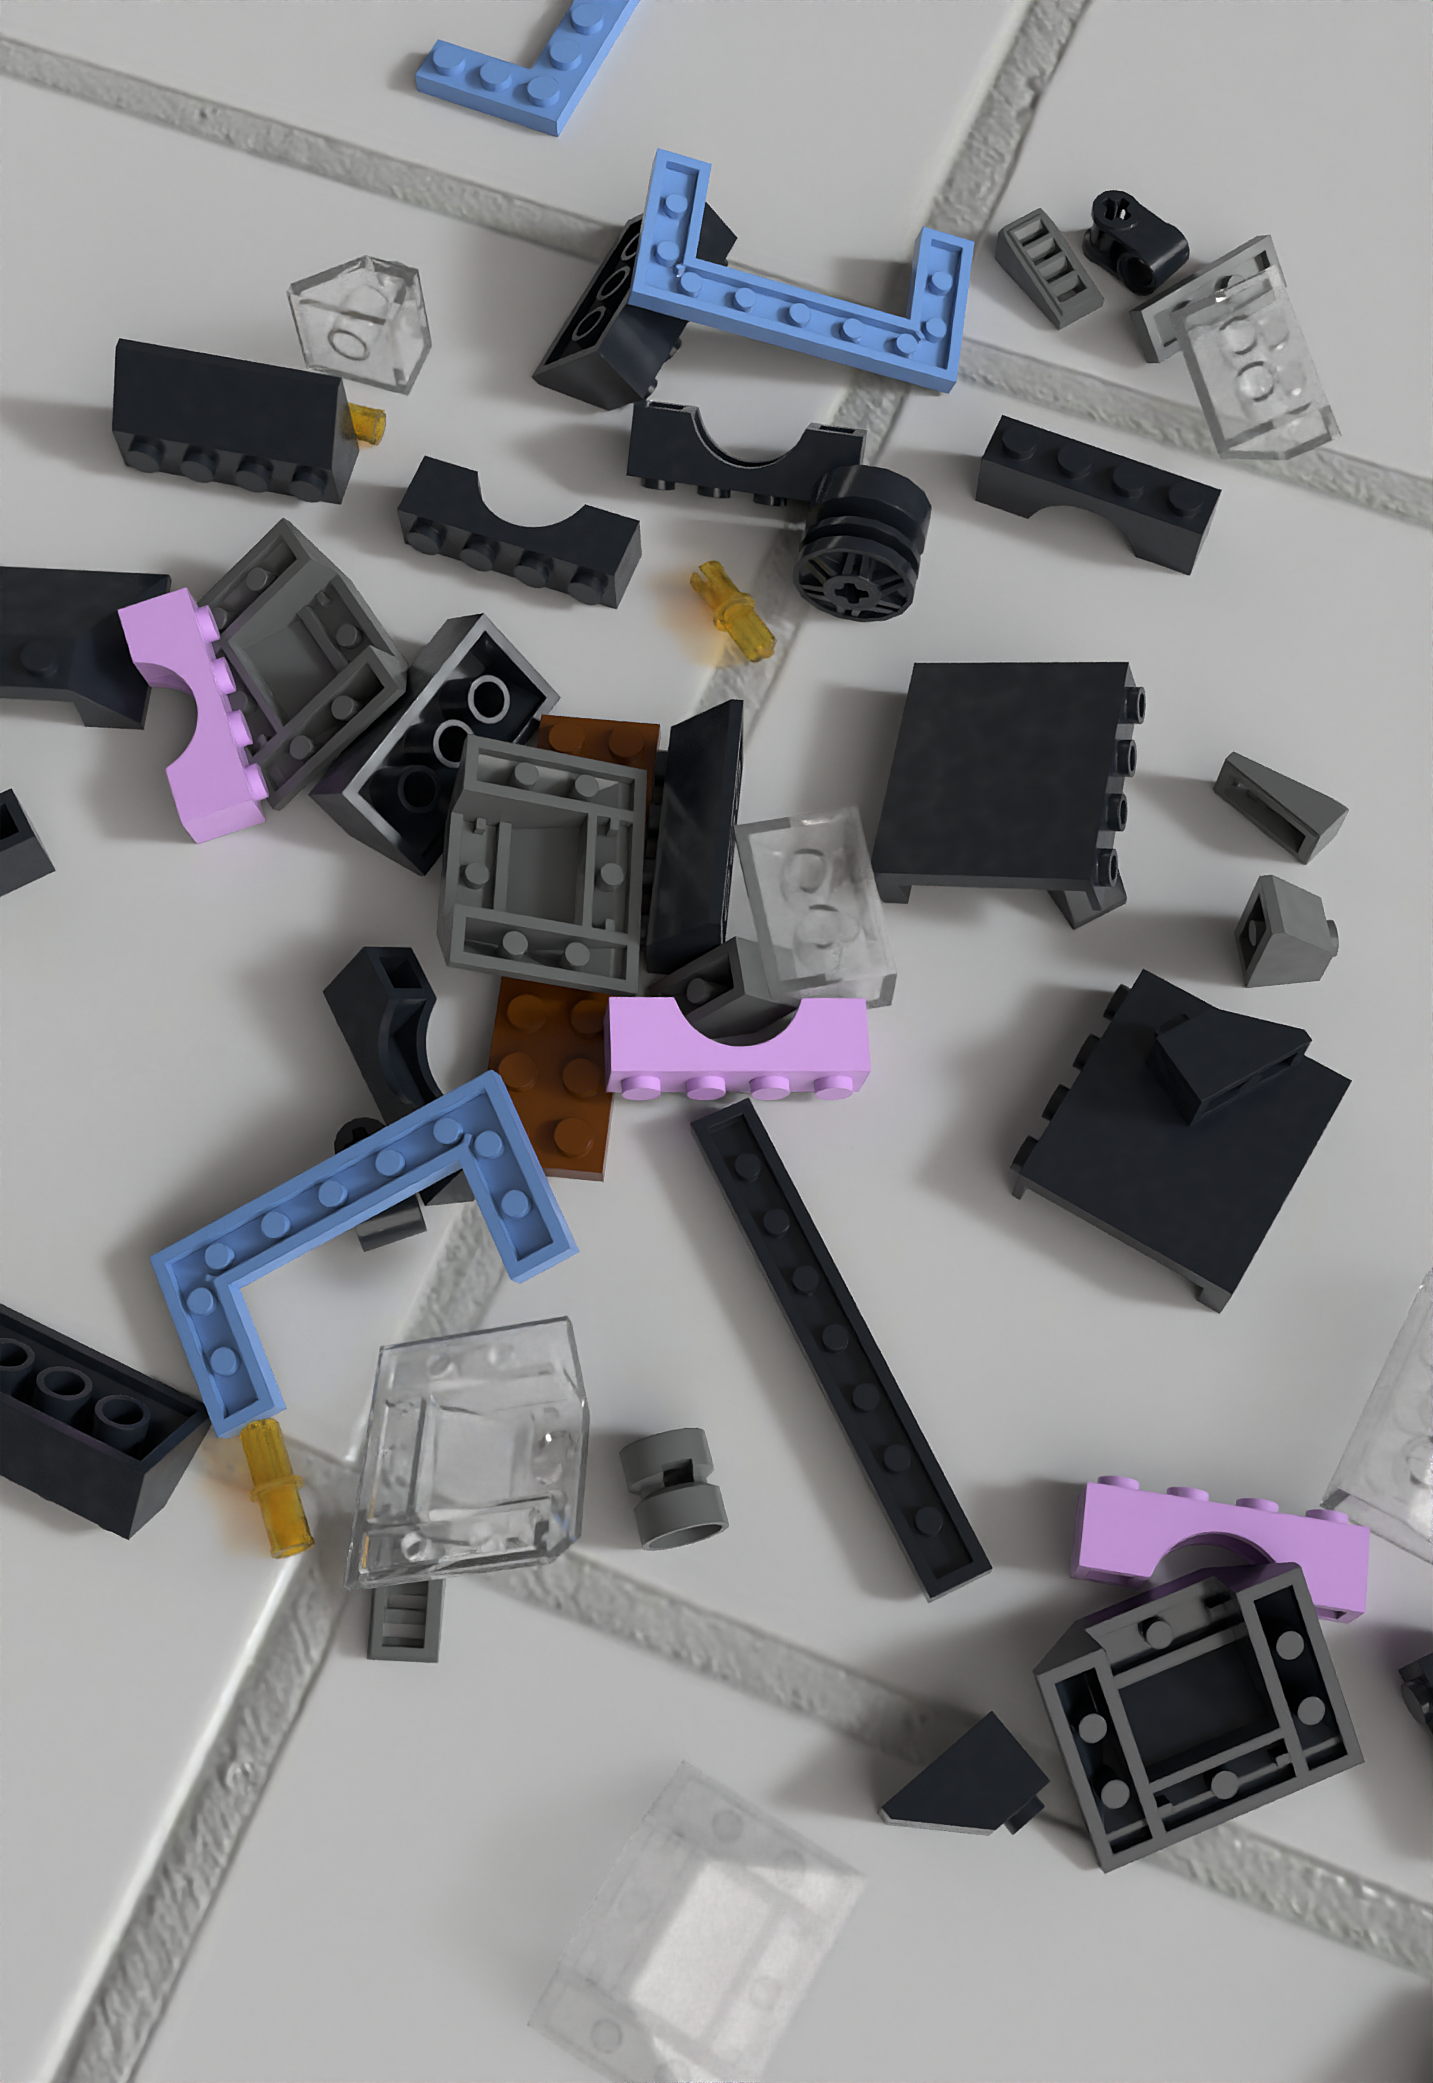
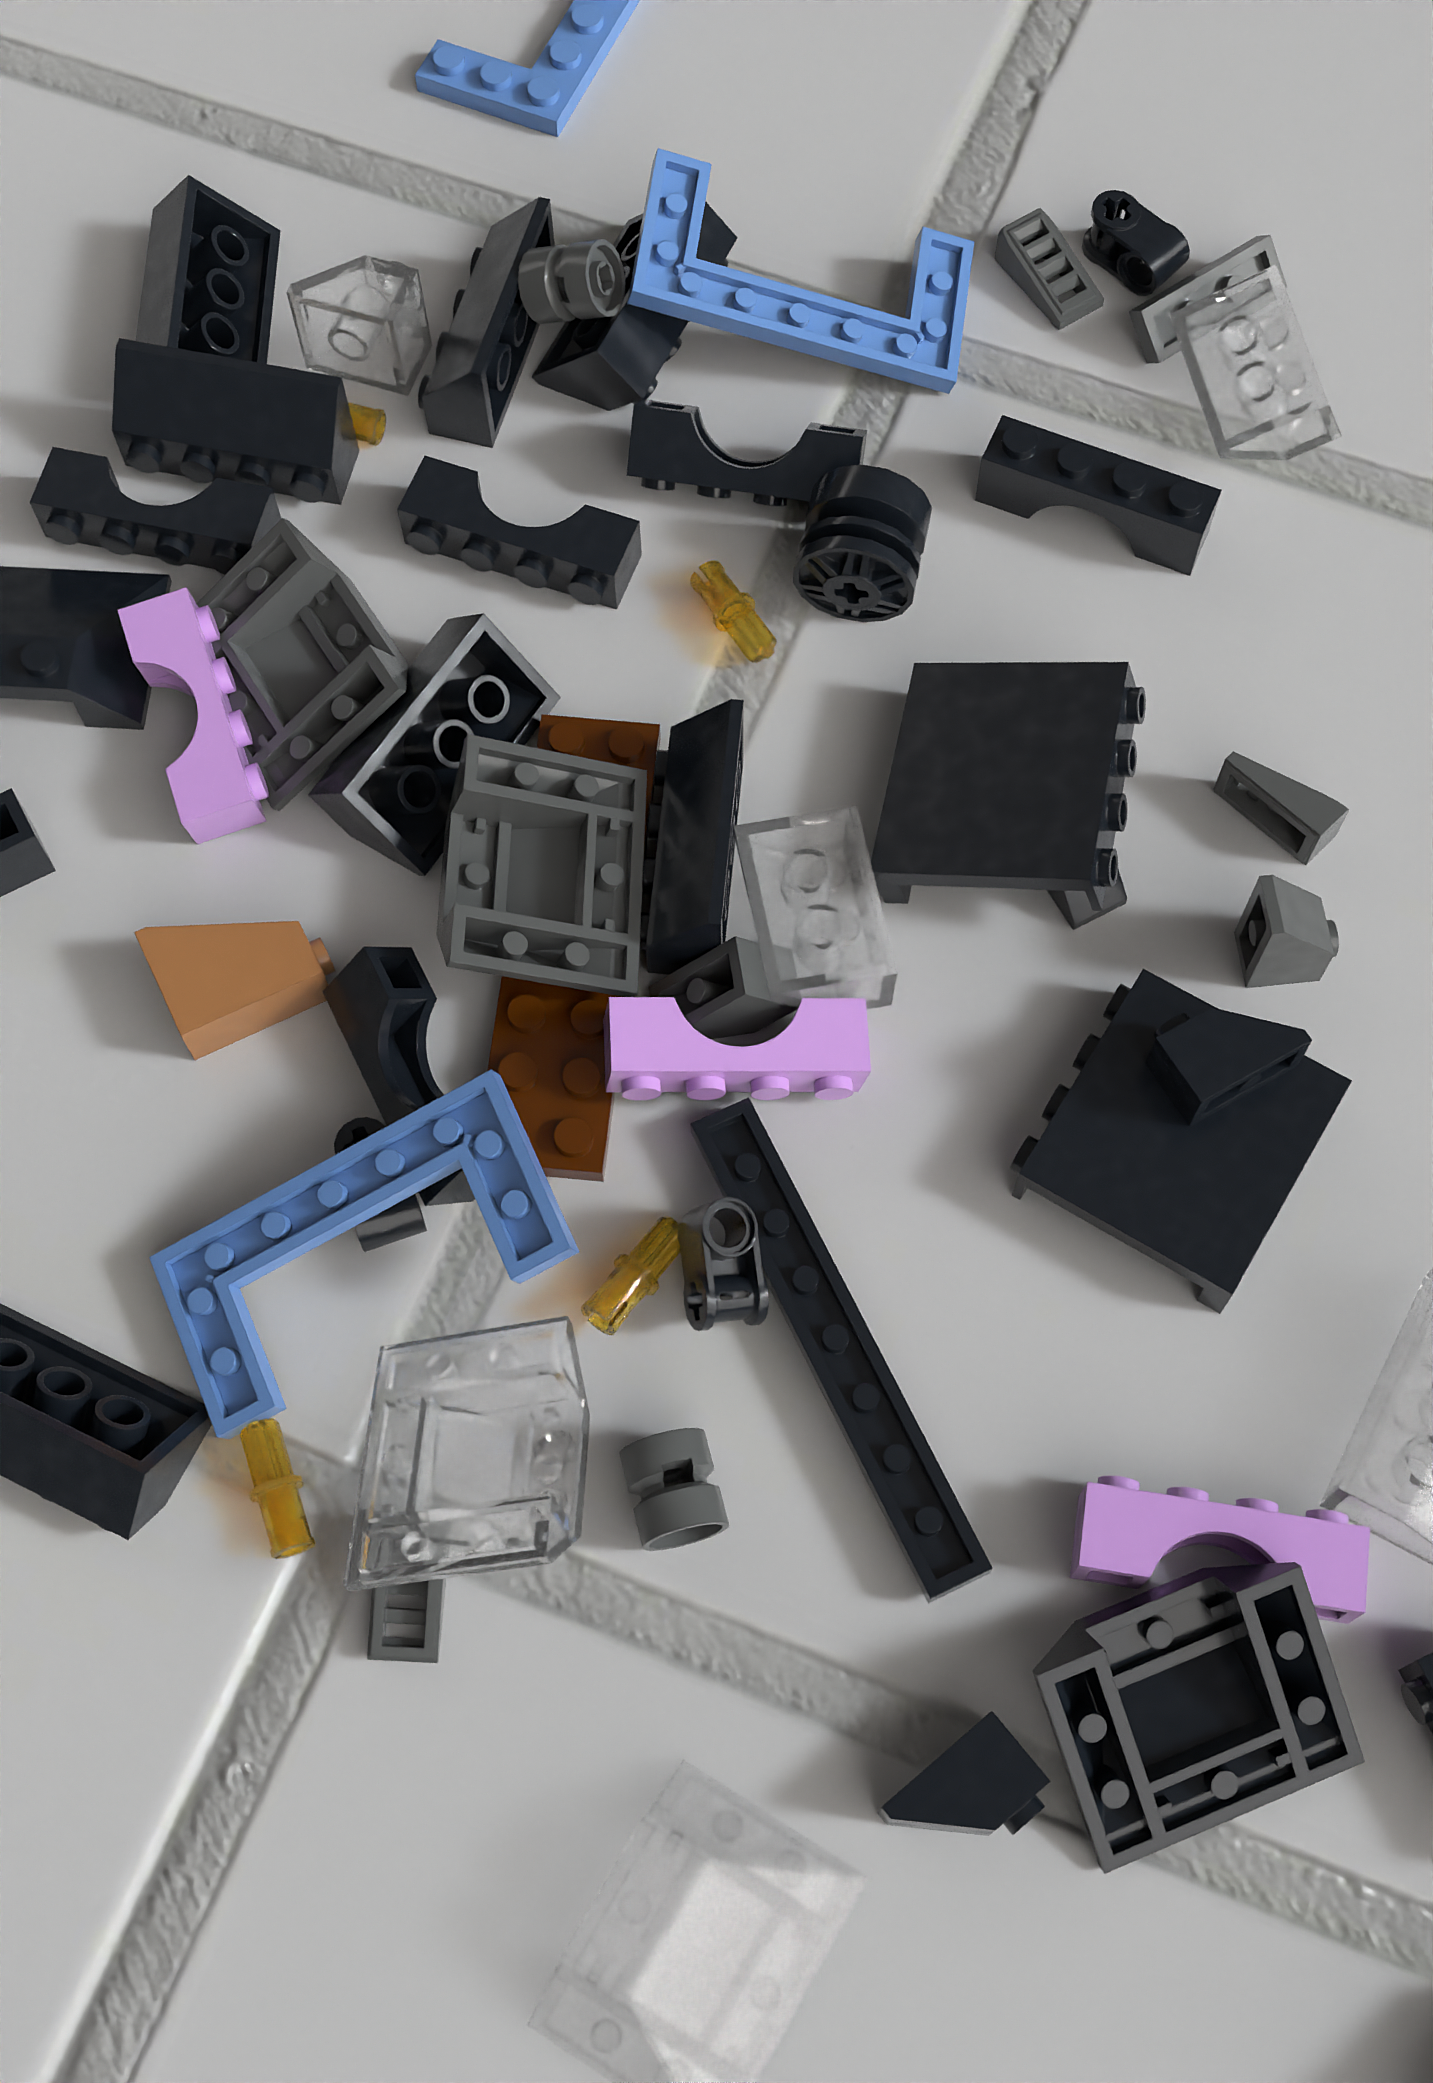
none -> black arch [30,447,282,575]
none -> medium nougat slope [134,921,336,1060]
none -> black slope [136,175,281,364]
none -> black slope [418,197,555,448]
none -> dark grey wheel [518,239,626,324]
none -> clear yellow axle [581,1216,680,1335]
none -> black piece [678,1197,769,1331]

